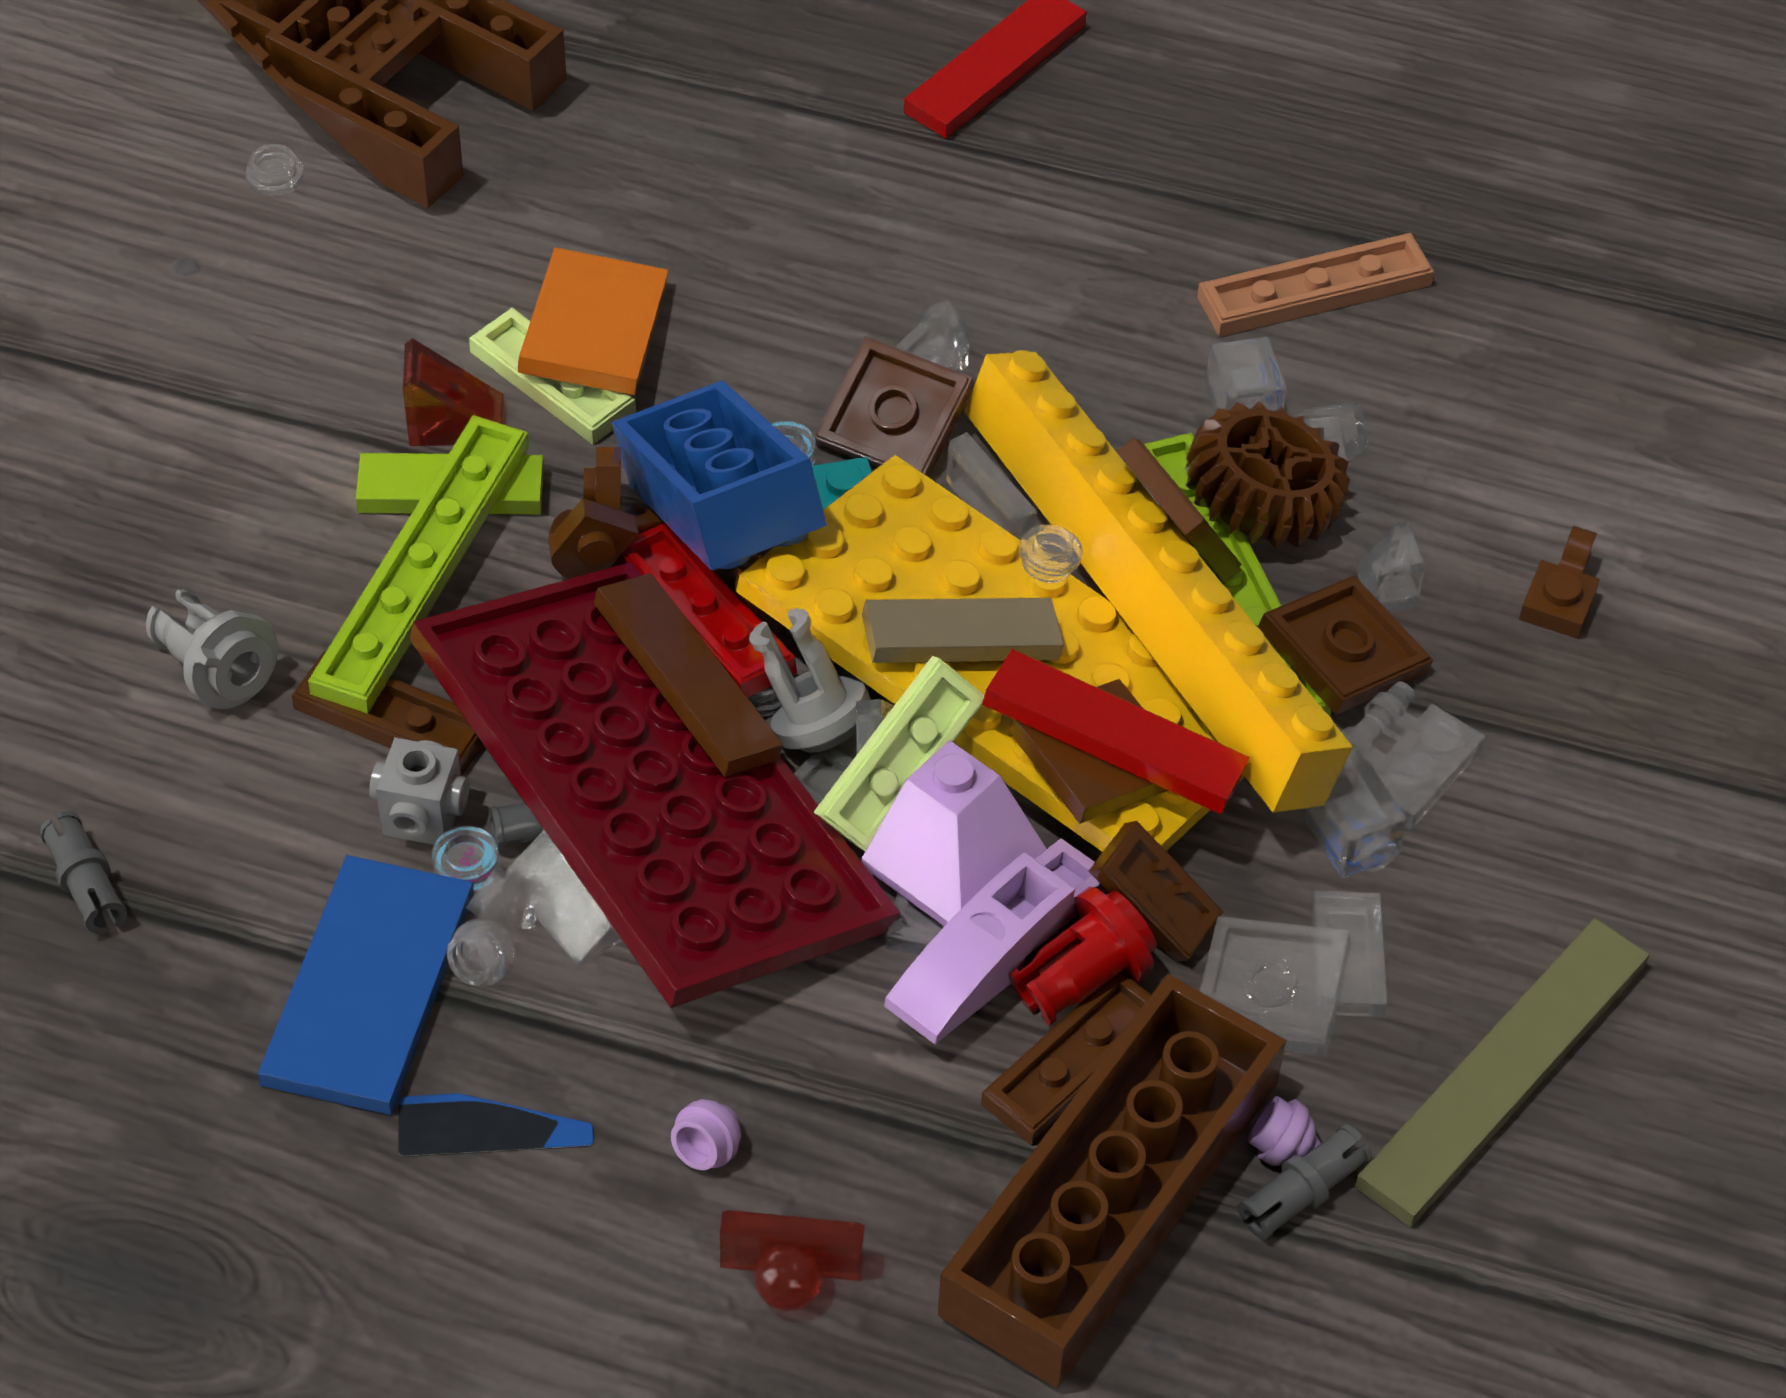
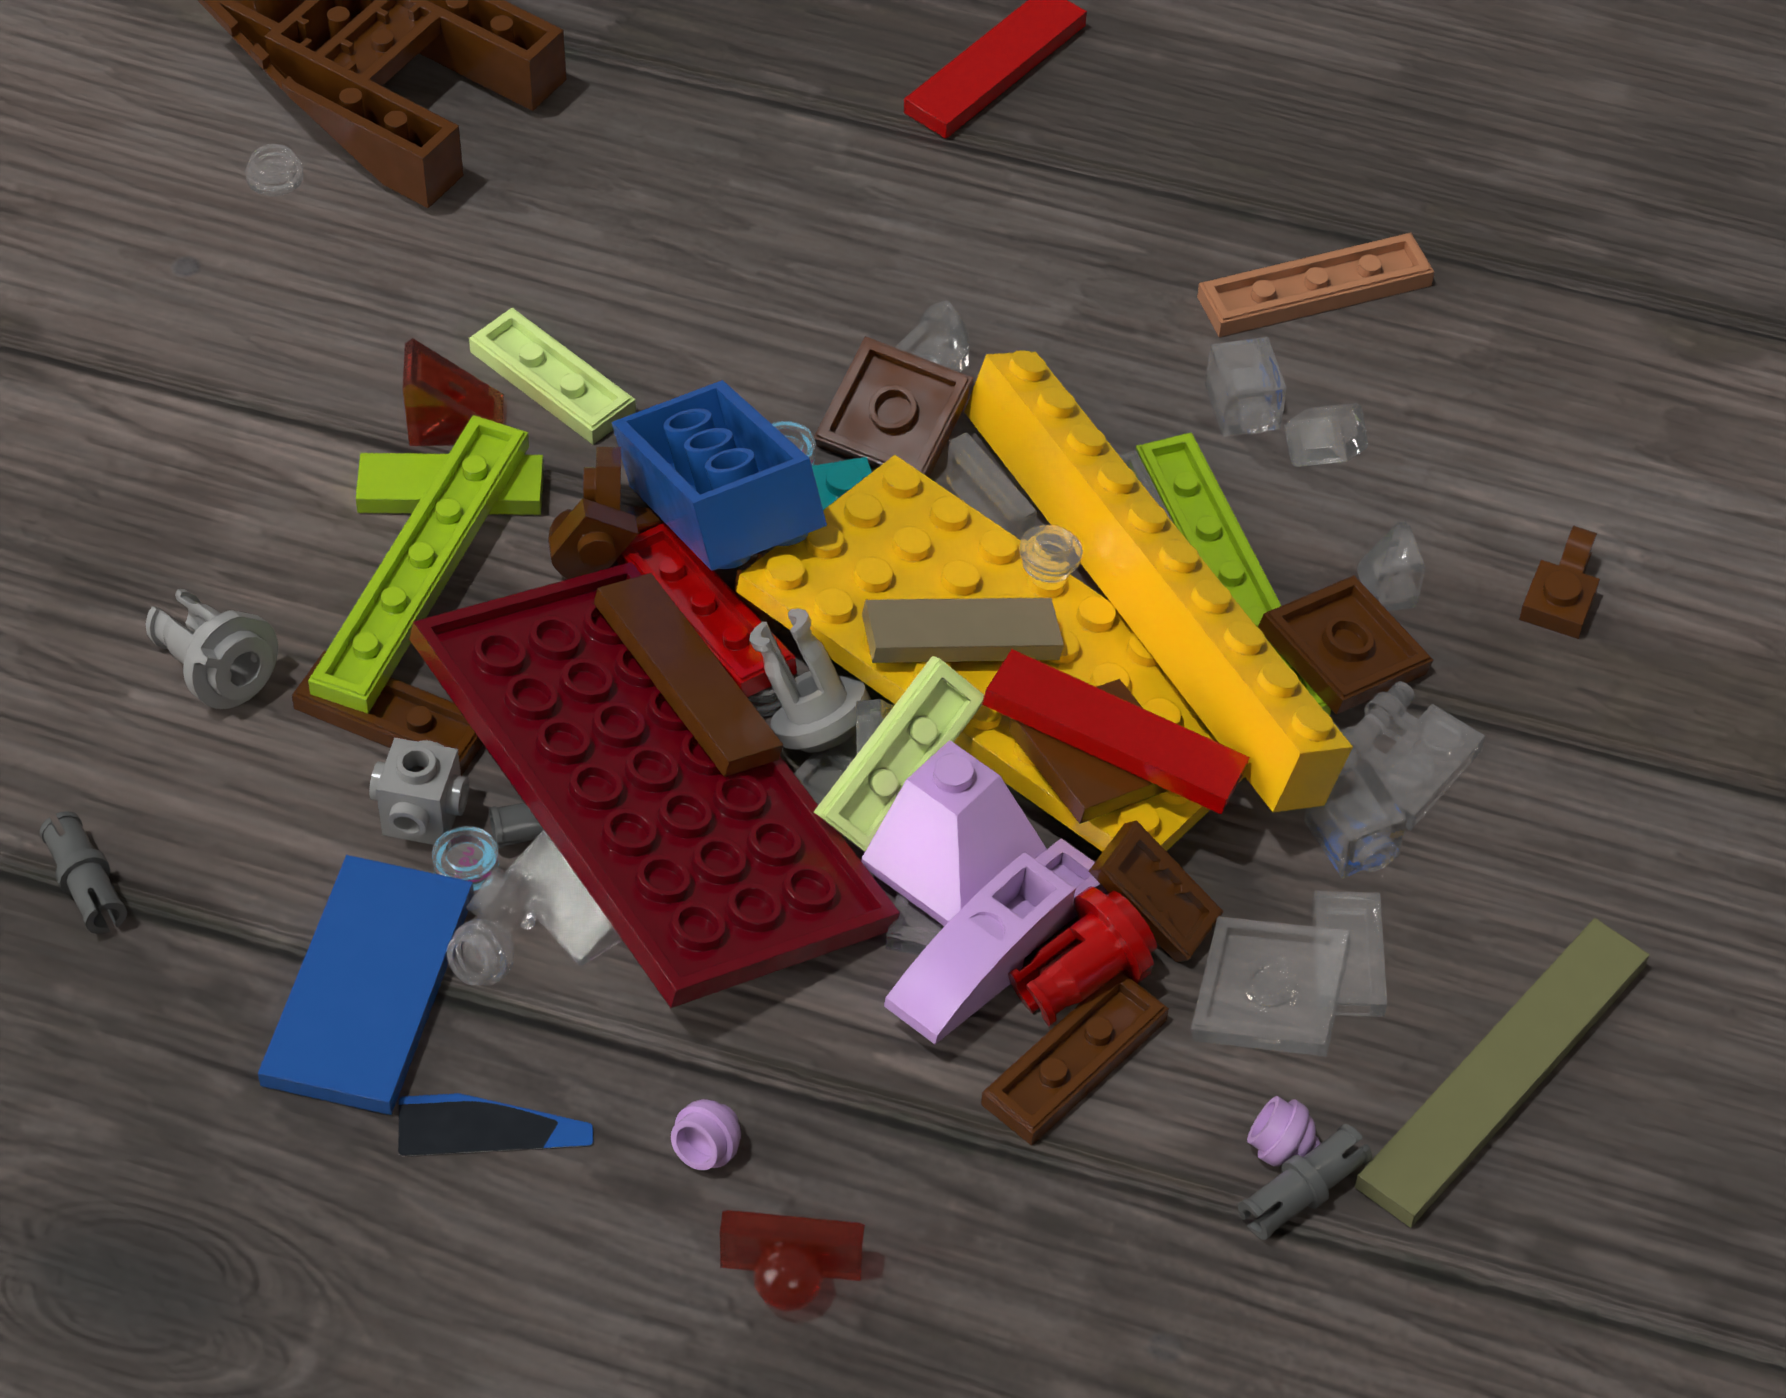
orange tile [518,247,669,395] -> none
reddish brown brick [938,974,1286,1389] -> none
reddish brown tile [1117,438,1242,583] -> none
reddish brown gear [1185,401,1351,549] -> none

